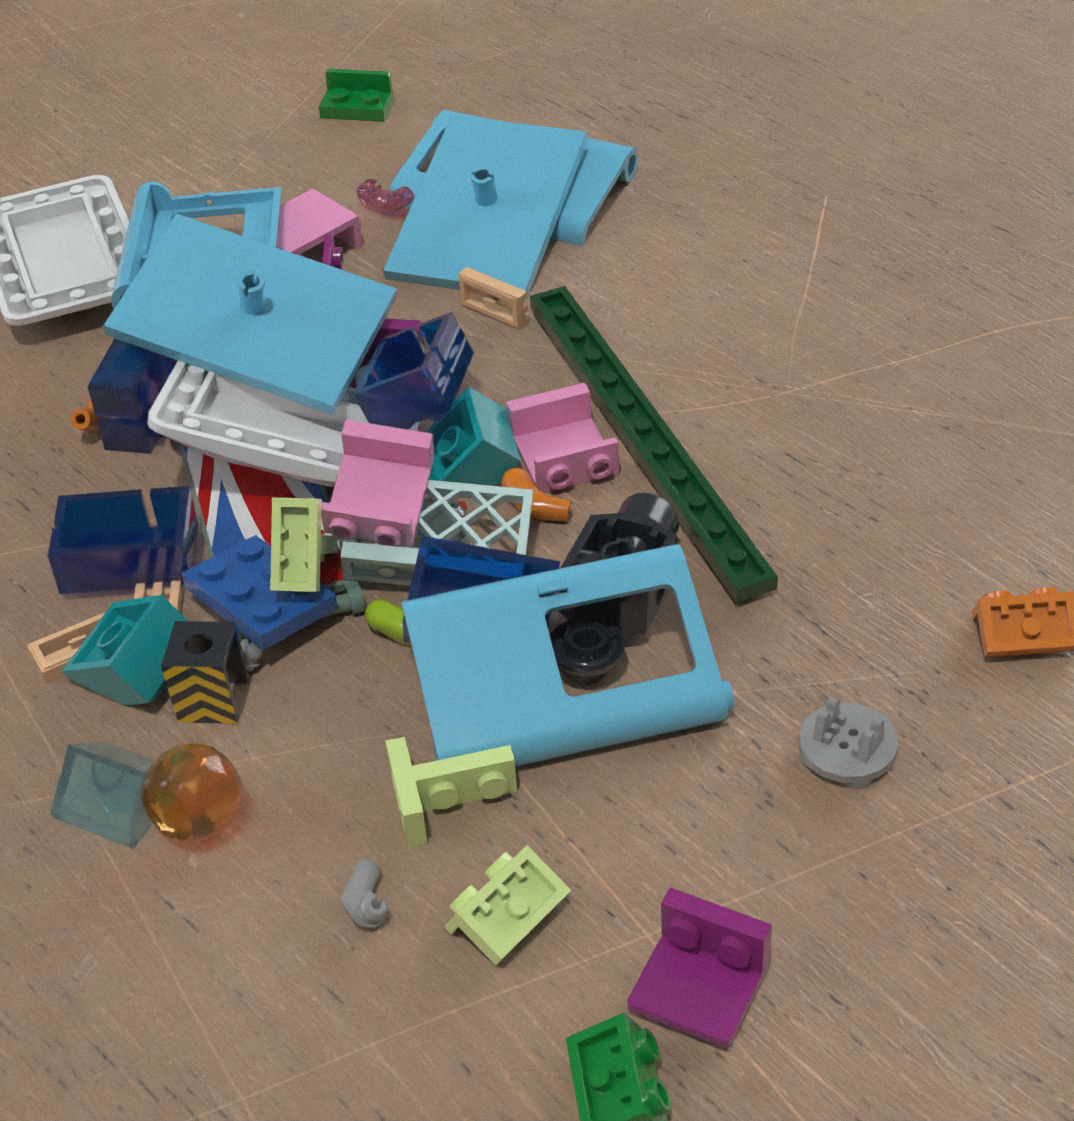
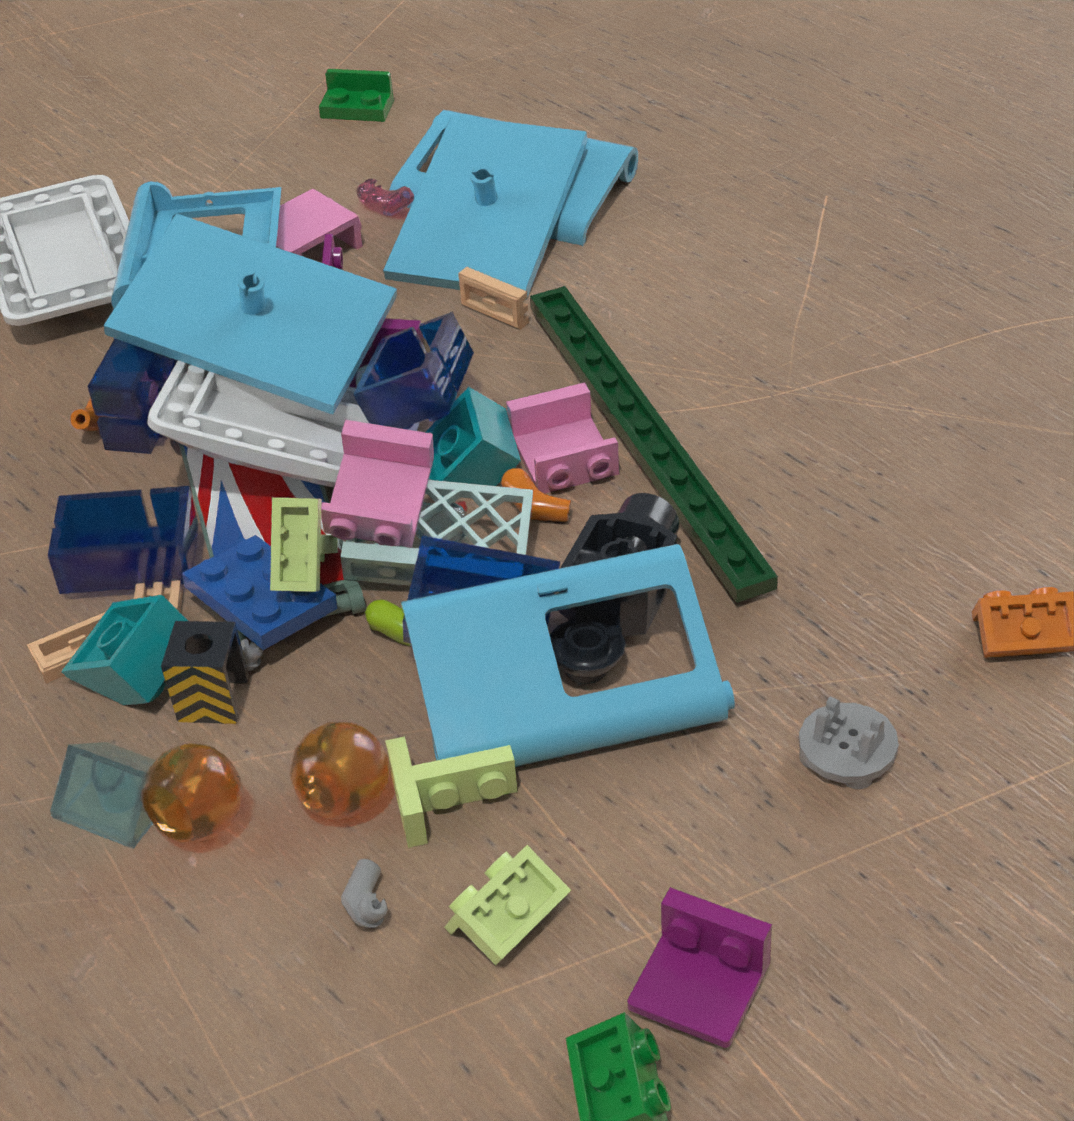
none -> clear orange helmet [290,722,389,820]

